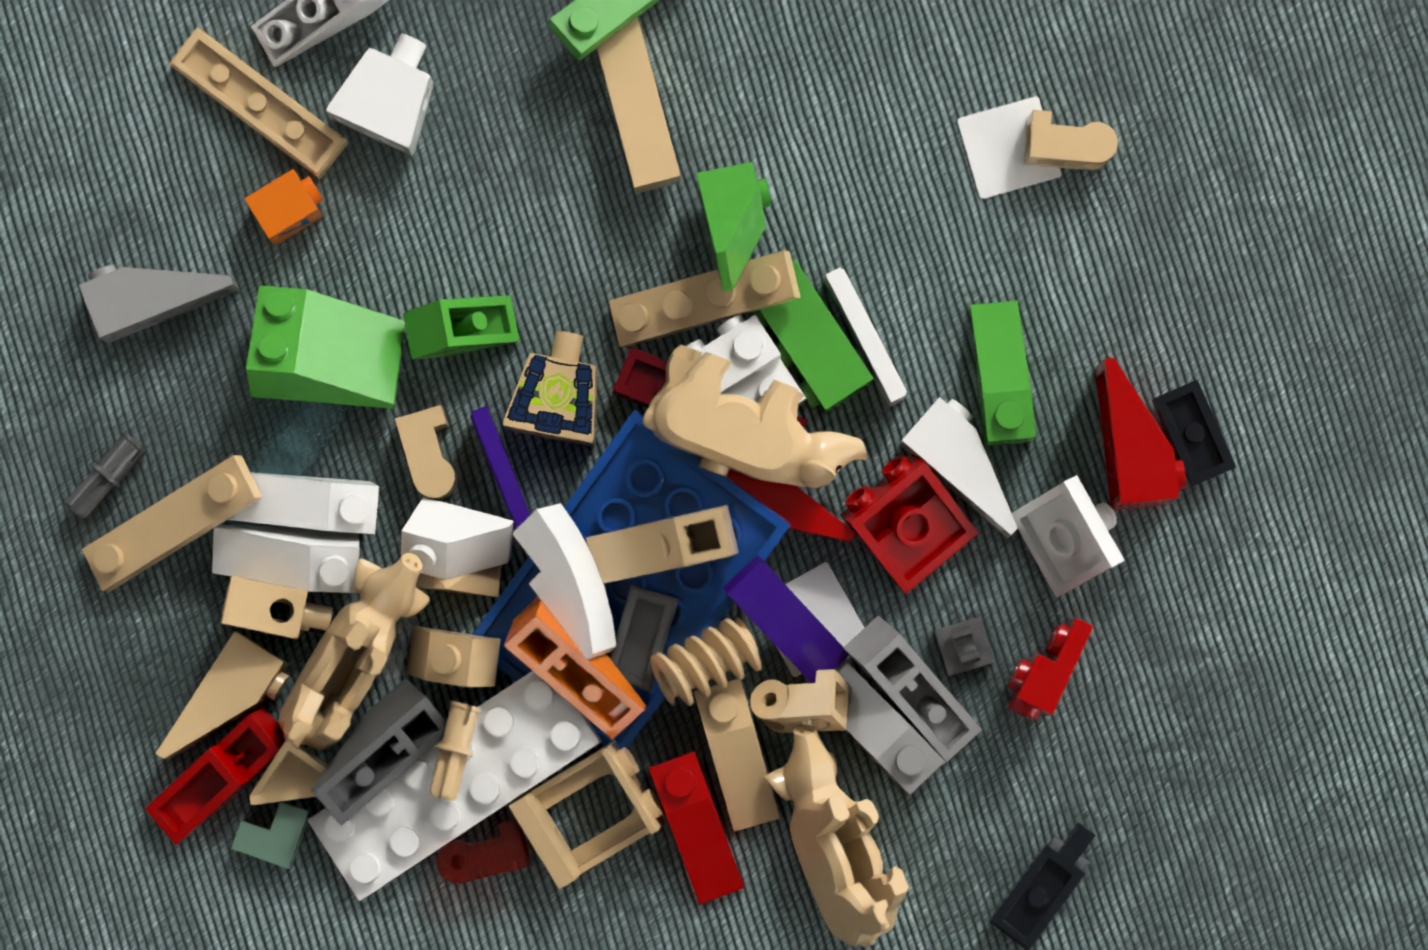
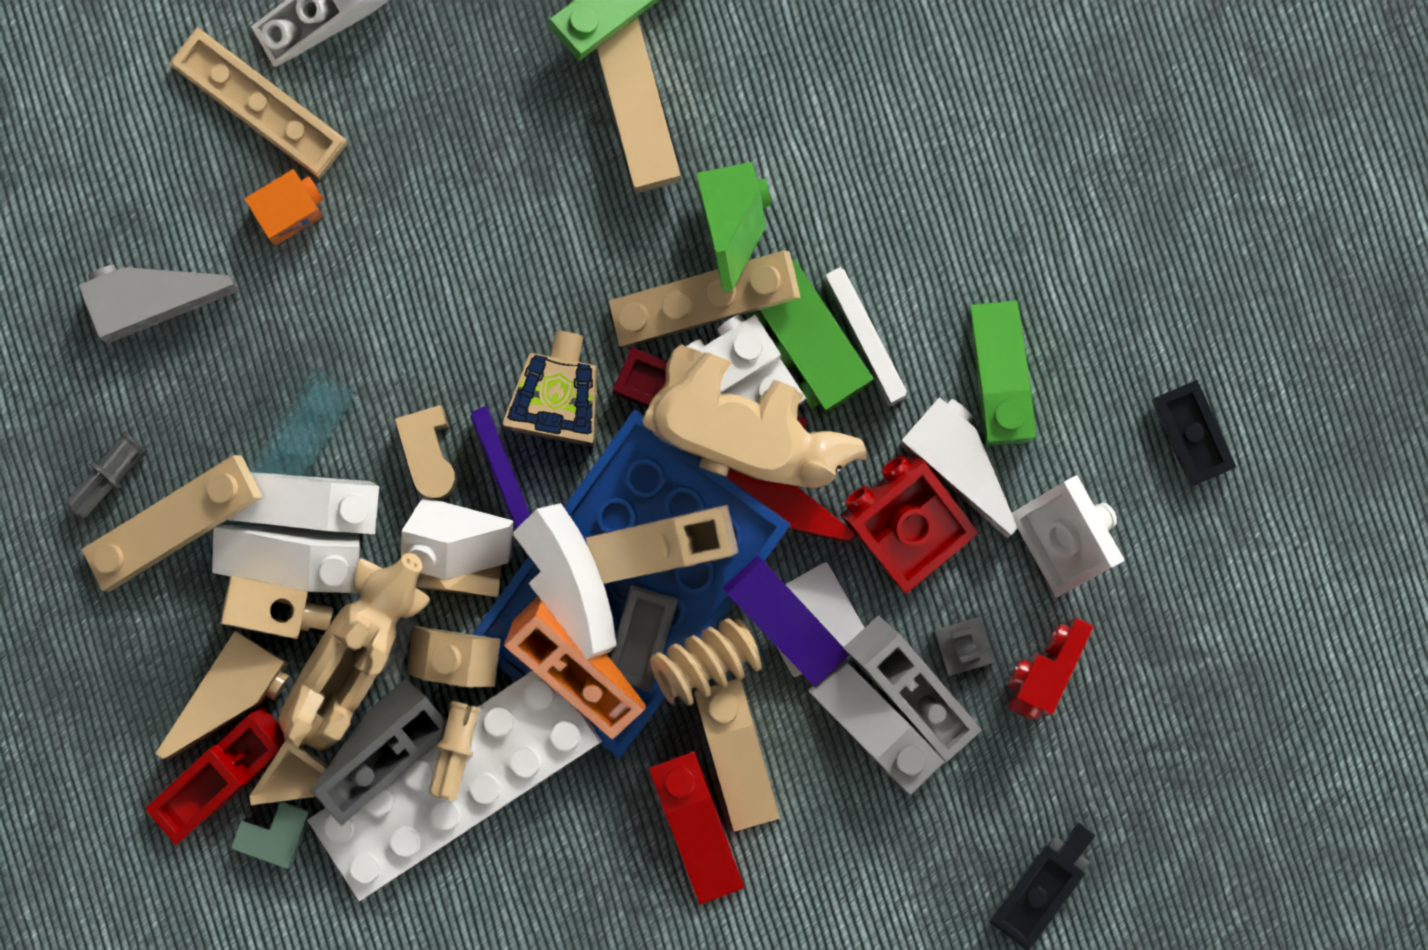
bright green slope [246,285,405,409] -> none
white torso [326,33,433,156] -> none
bright green slope [403,295,520,360] -> none
clear red leg [436,819,532,883] -> none
tan panel [509,740,665,889] -> none
tan leg [750,669,849,733] -> none
tan animal [765,725,909,947] -> none
white sticker [957,96,1061,199] -> none
tan leg [1024,110,1118,170] -> none
red slope [1094,358,1186,511] -> none

